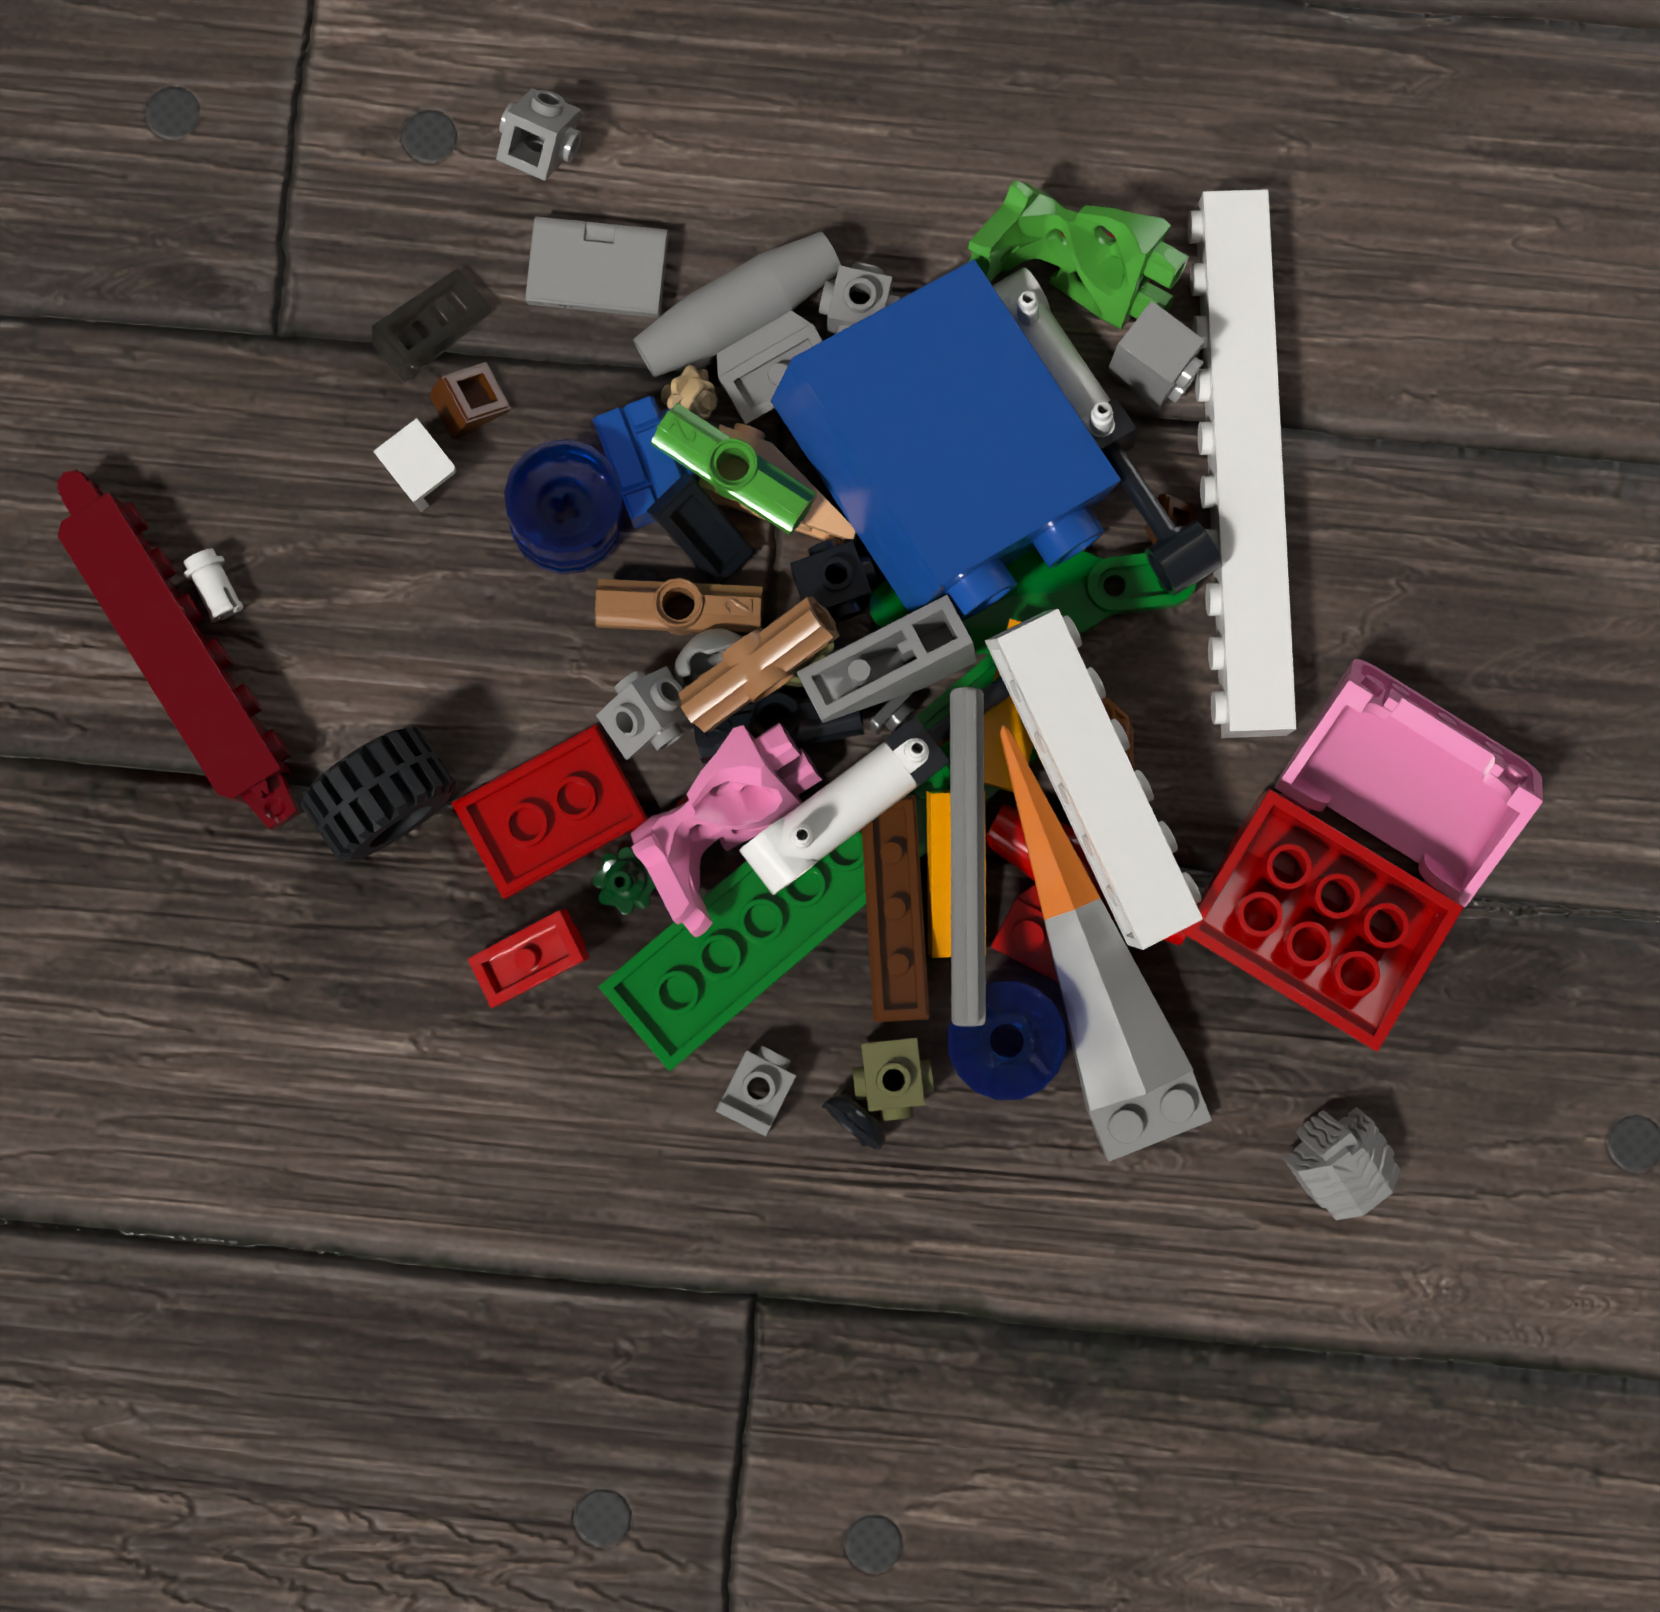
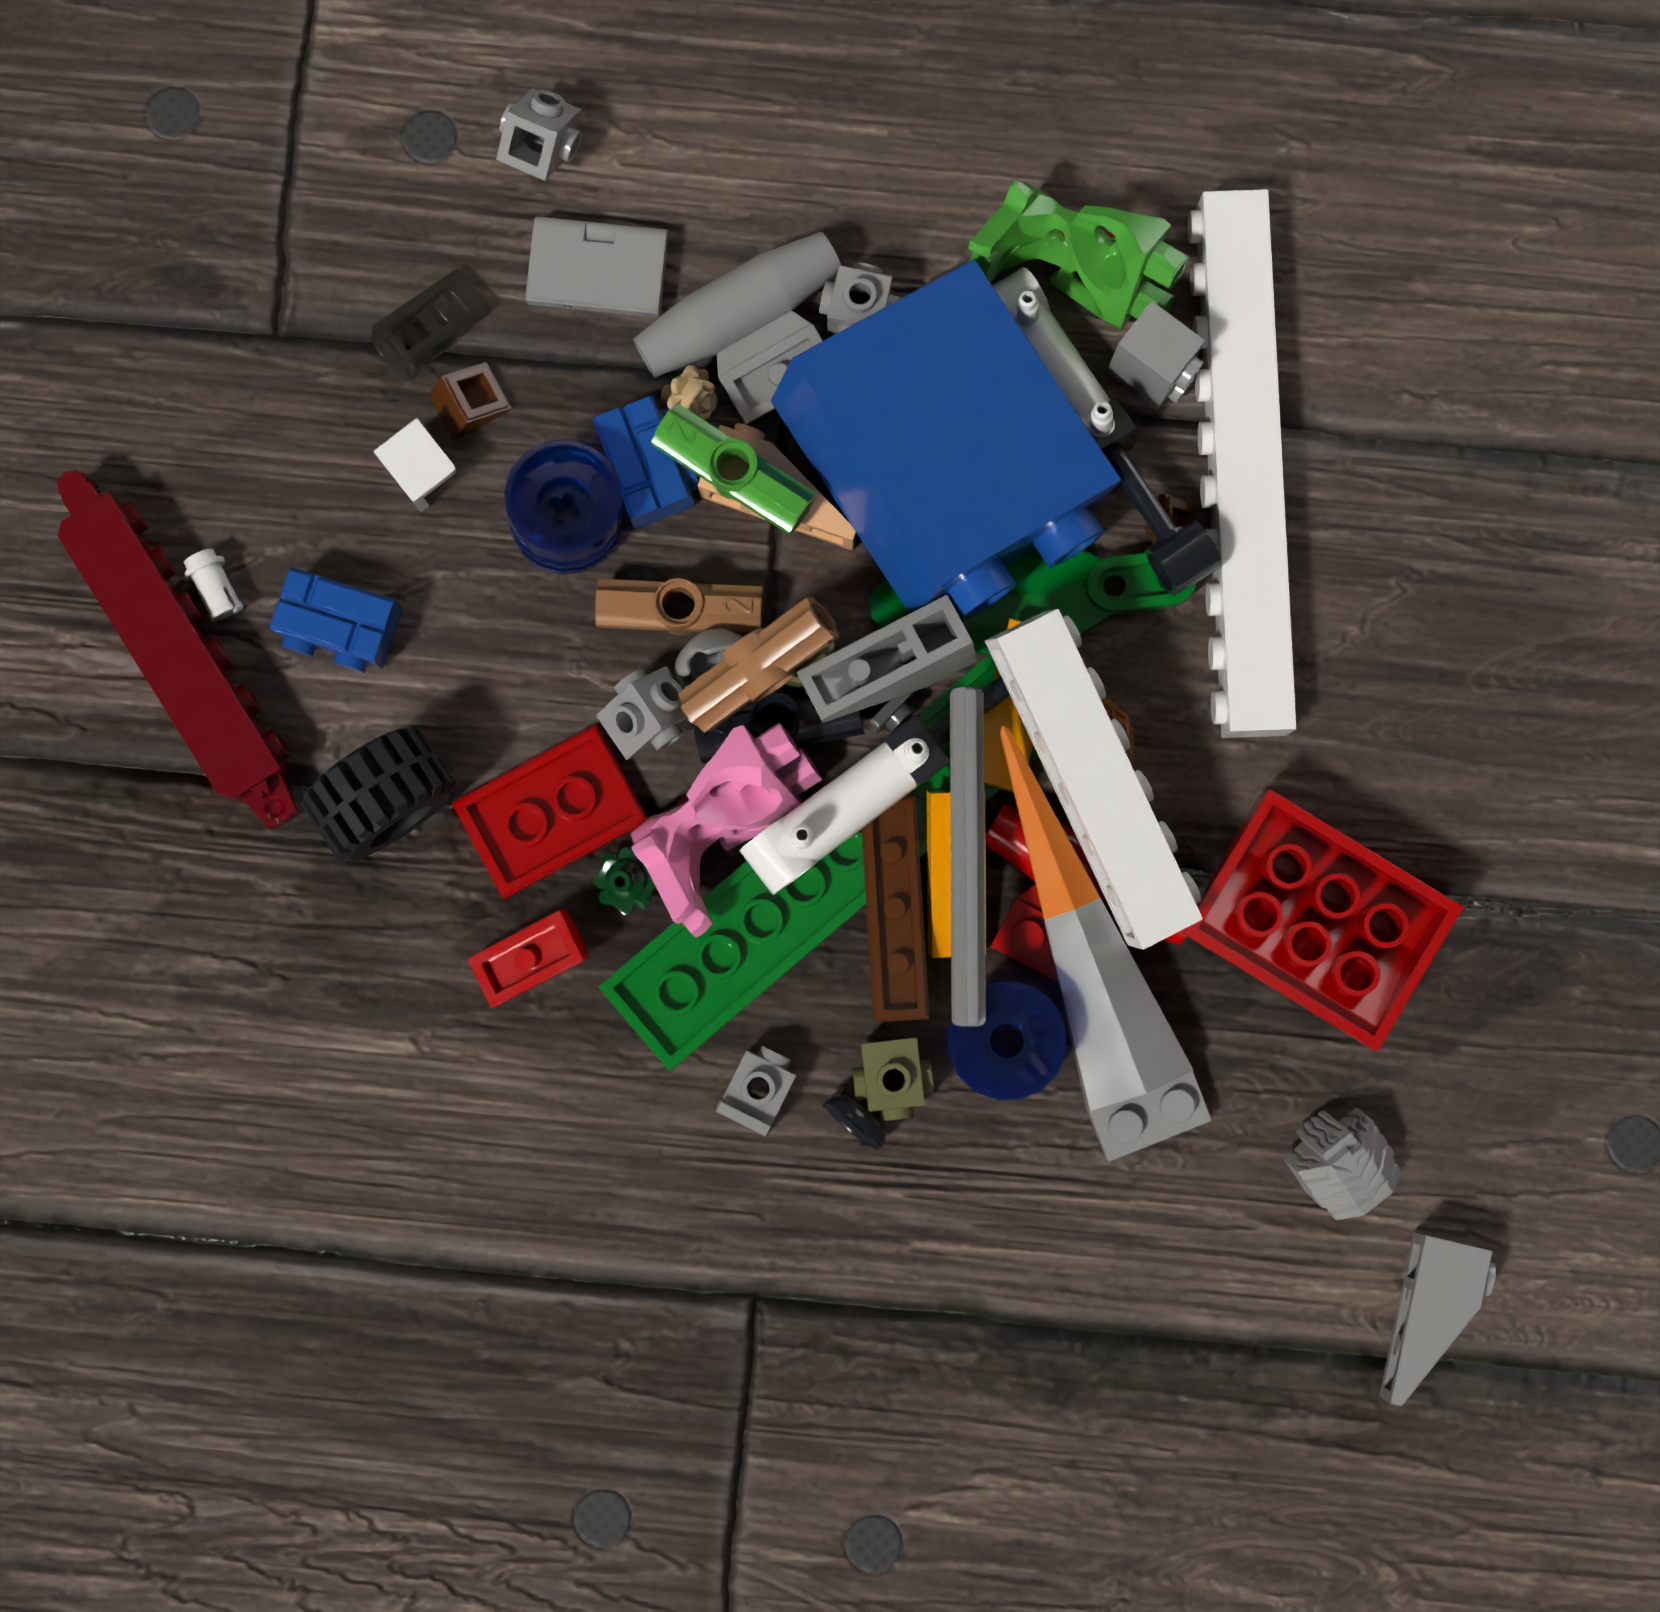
black tile [646,472,756,585] -> none
black brick [790,539,878,622] -> none
bright pink windscreen [1275,659,1543,907] -> none
none -> blue brick [270,567,403,673]
none -> light grey slope [1379,1232,1496,1406]

